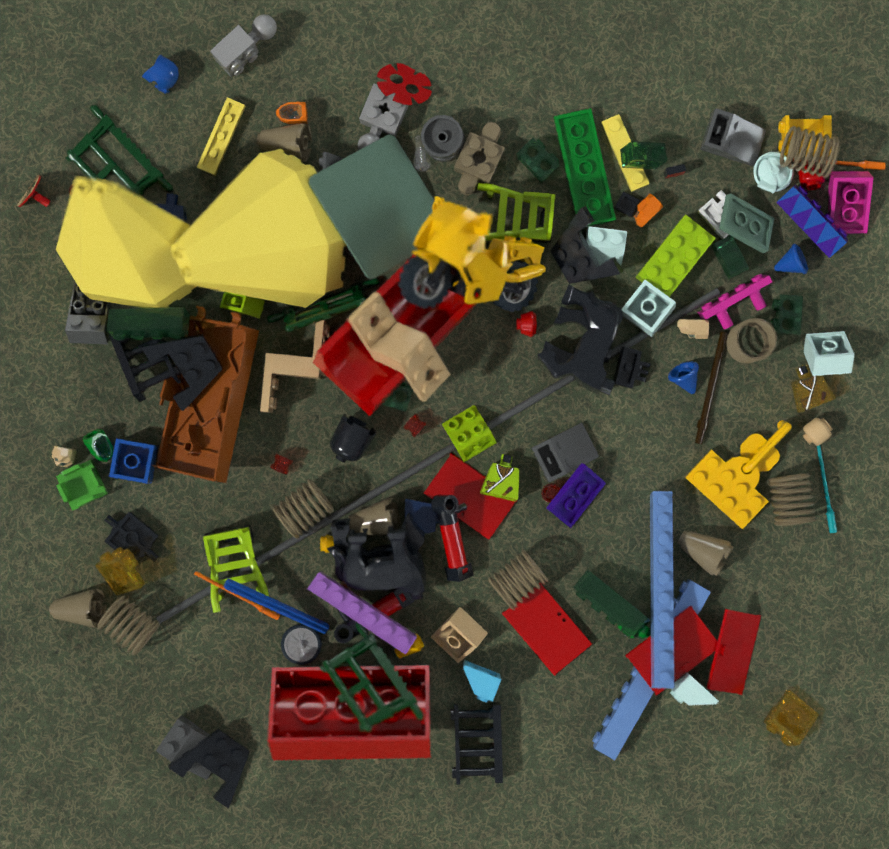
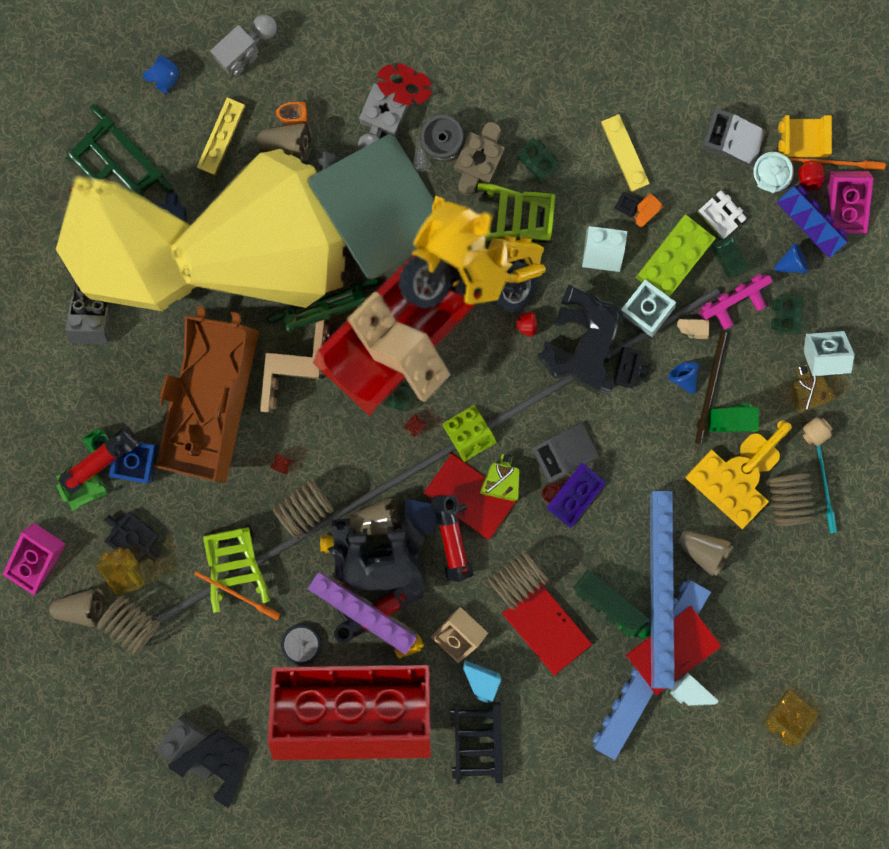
red shield [17,174,51,207] -> none
tan rock [52,446,77,467] -> none
clear green brick [107,307,190,340] -> none
black fence [107,312,181,402] -> none
black wing [142,334,223,411] -> none
lime slope [220,292,265,319] -> none
blue axle [224,579,329,634] -> none
dark green piece [320,622,424,732] -> none
black cylinder [330,414,377,463] -> none
black wing [550,206,624,284] -> none
green plate [553,108,616,227] -> none
clear green brick [620,141,667,169] -> none
black tile [664,164,686,179] -> none
red container [706,609,761,695] -> none
sand green plate [719,193,774,253] -> none
dark tan piece [726,318,777,364] -> none
dark tan piece [780,126,840,178] -> none
none -> dark pink slope [2,523,66,595]
none -> piece [58,426,141,495]
none -> green wedge [709,404,759,432]

